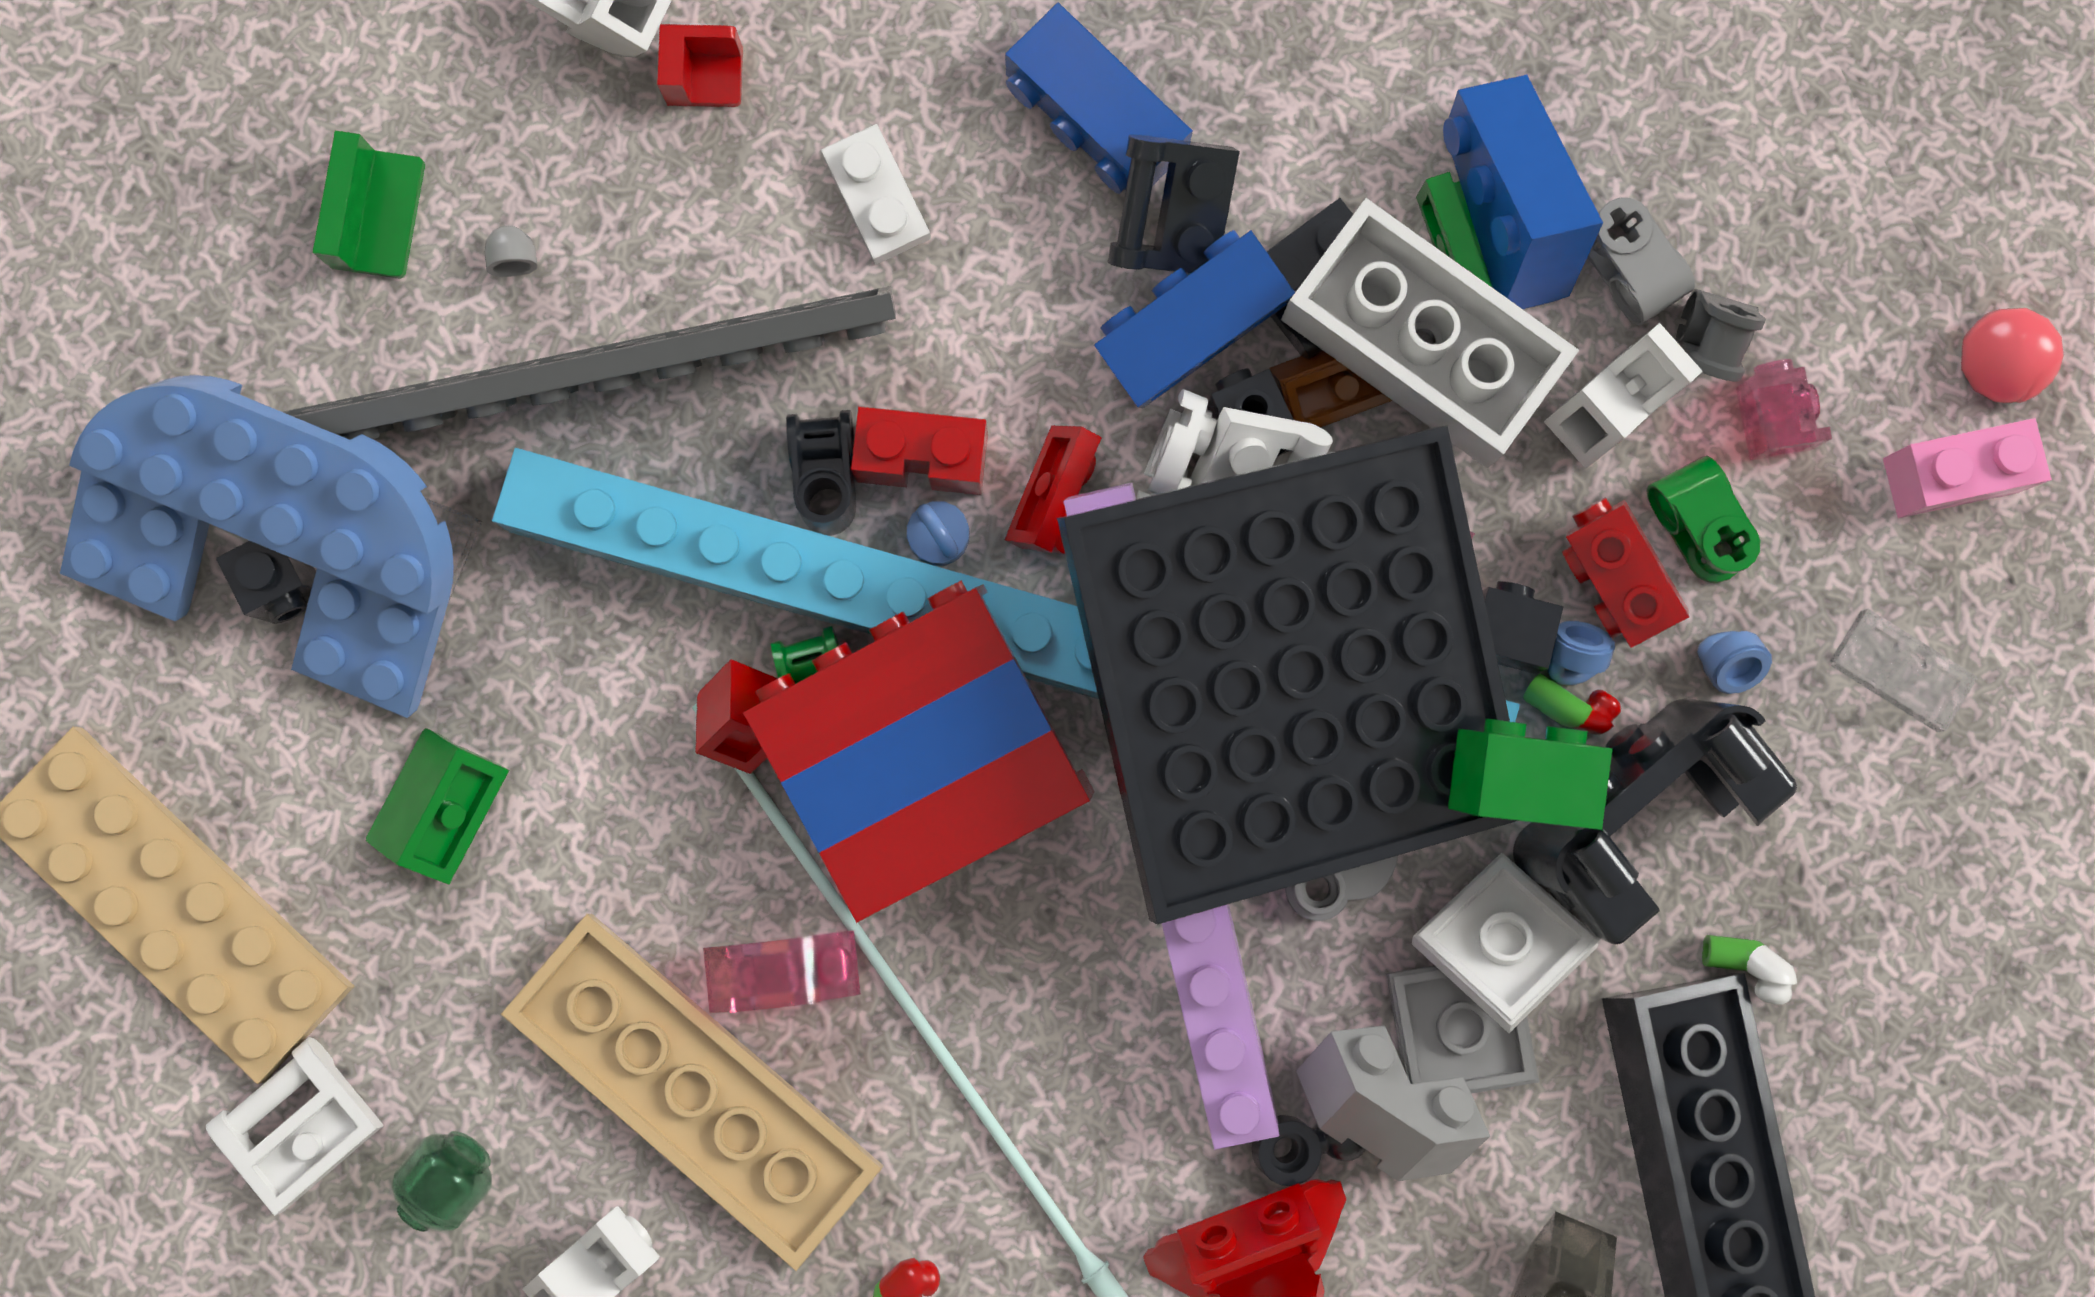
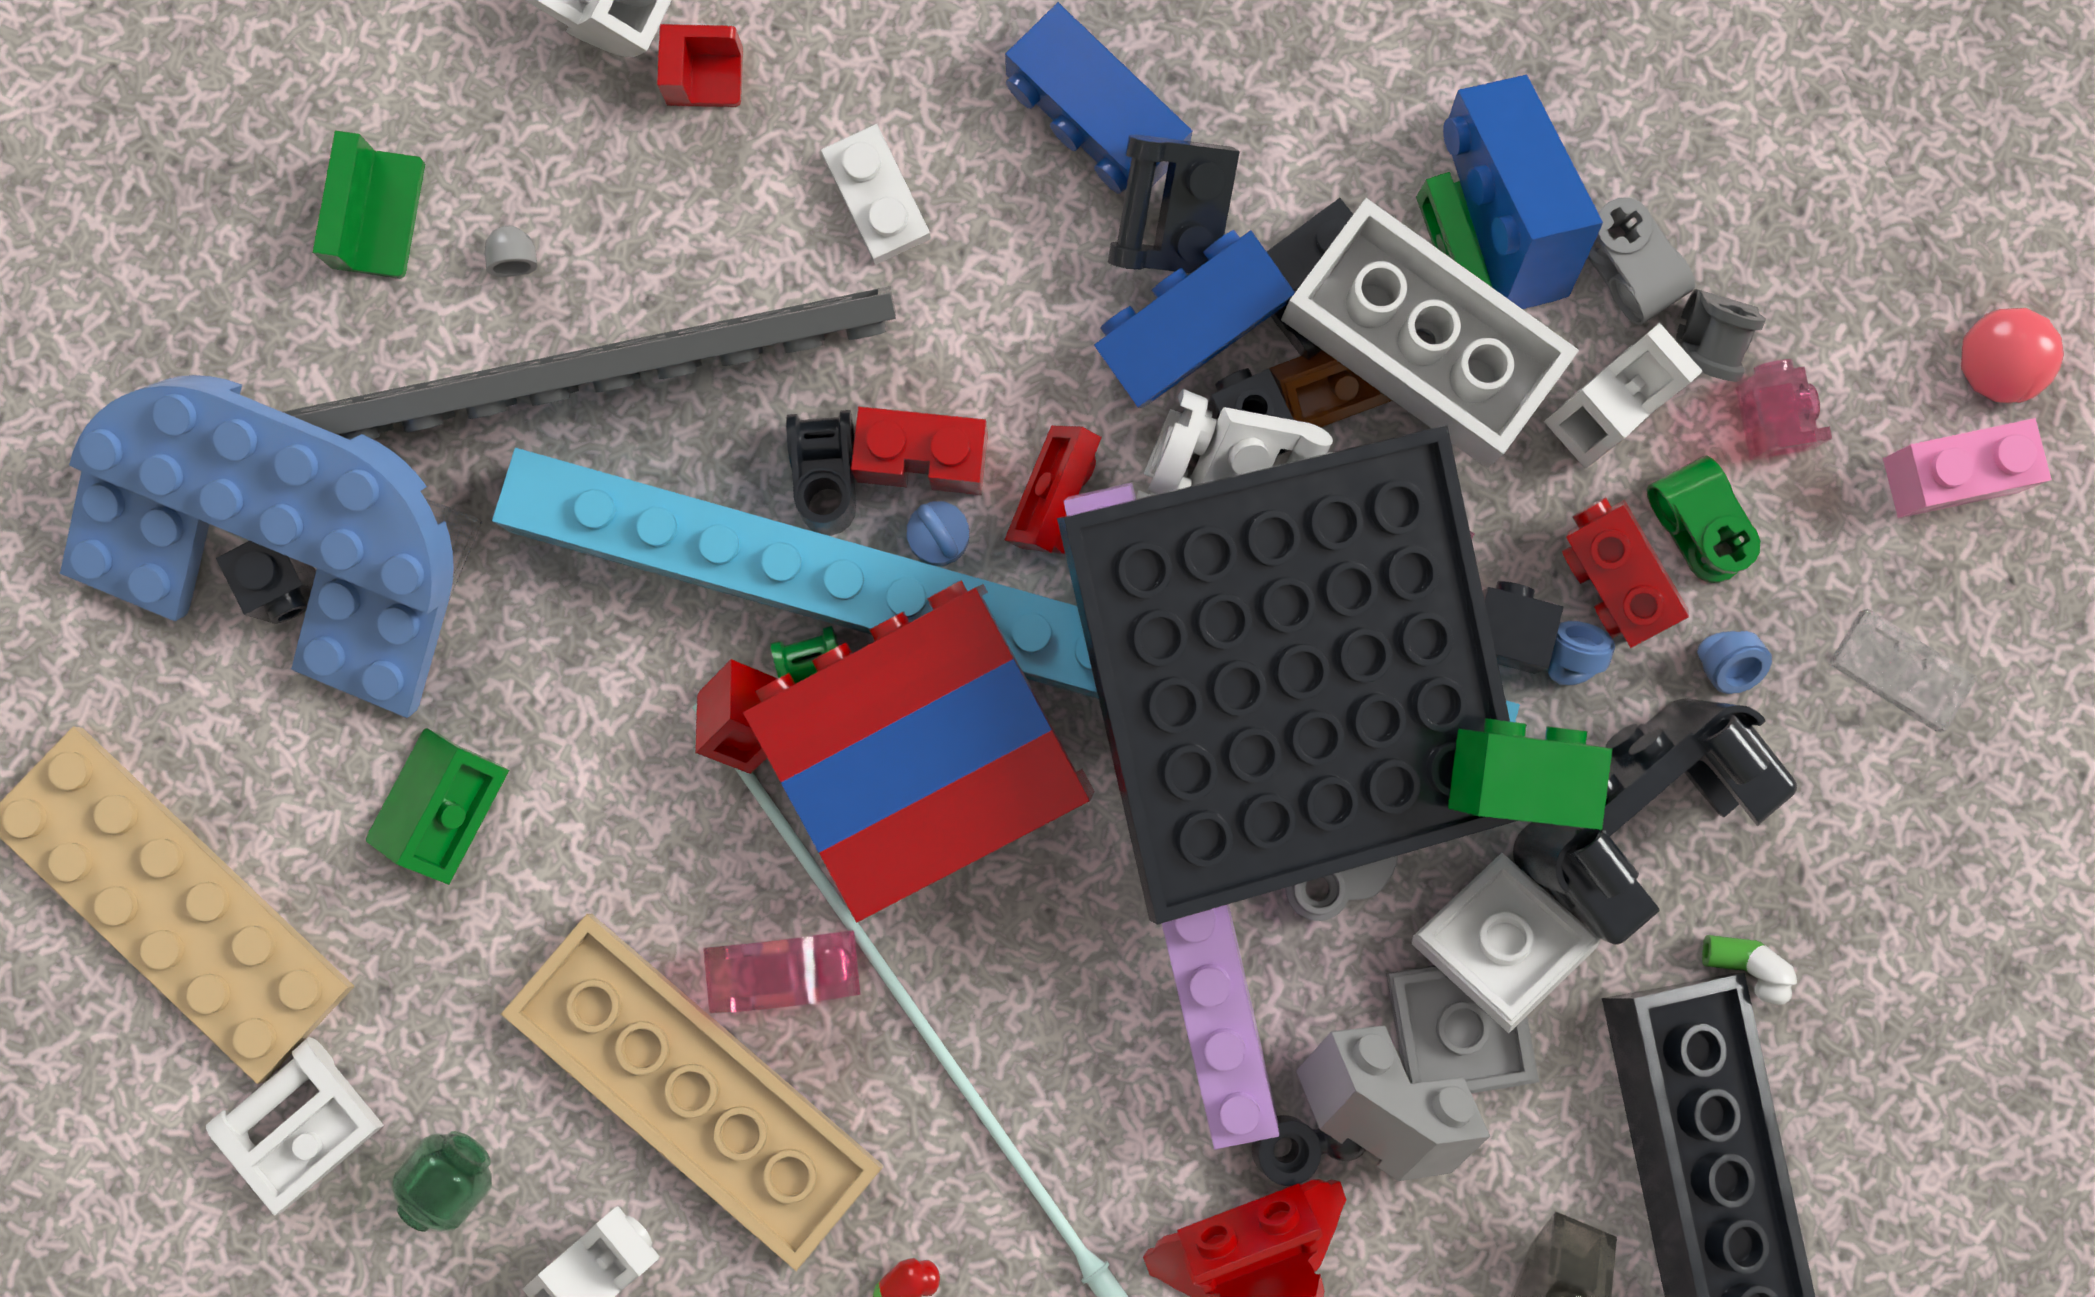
bright green arm [1523,673,1622,735] -> none

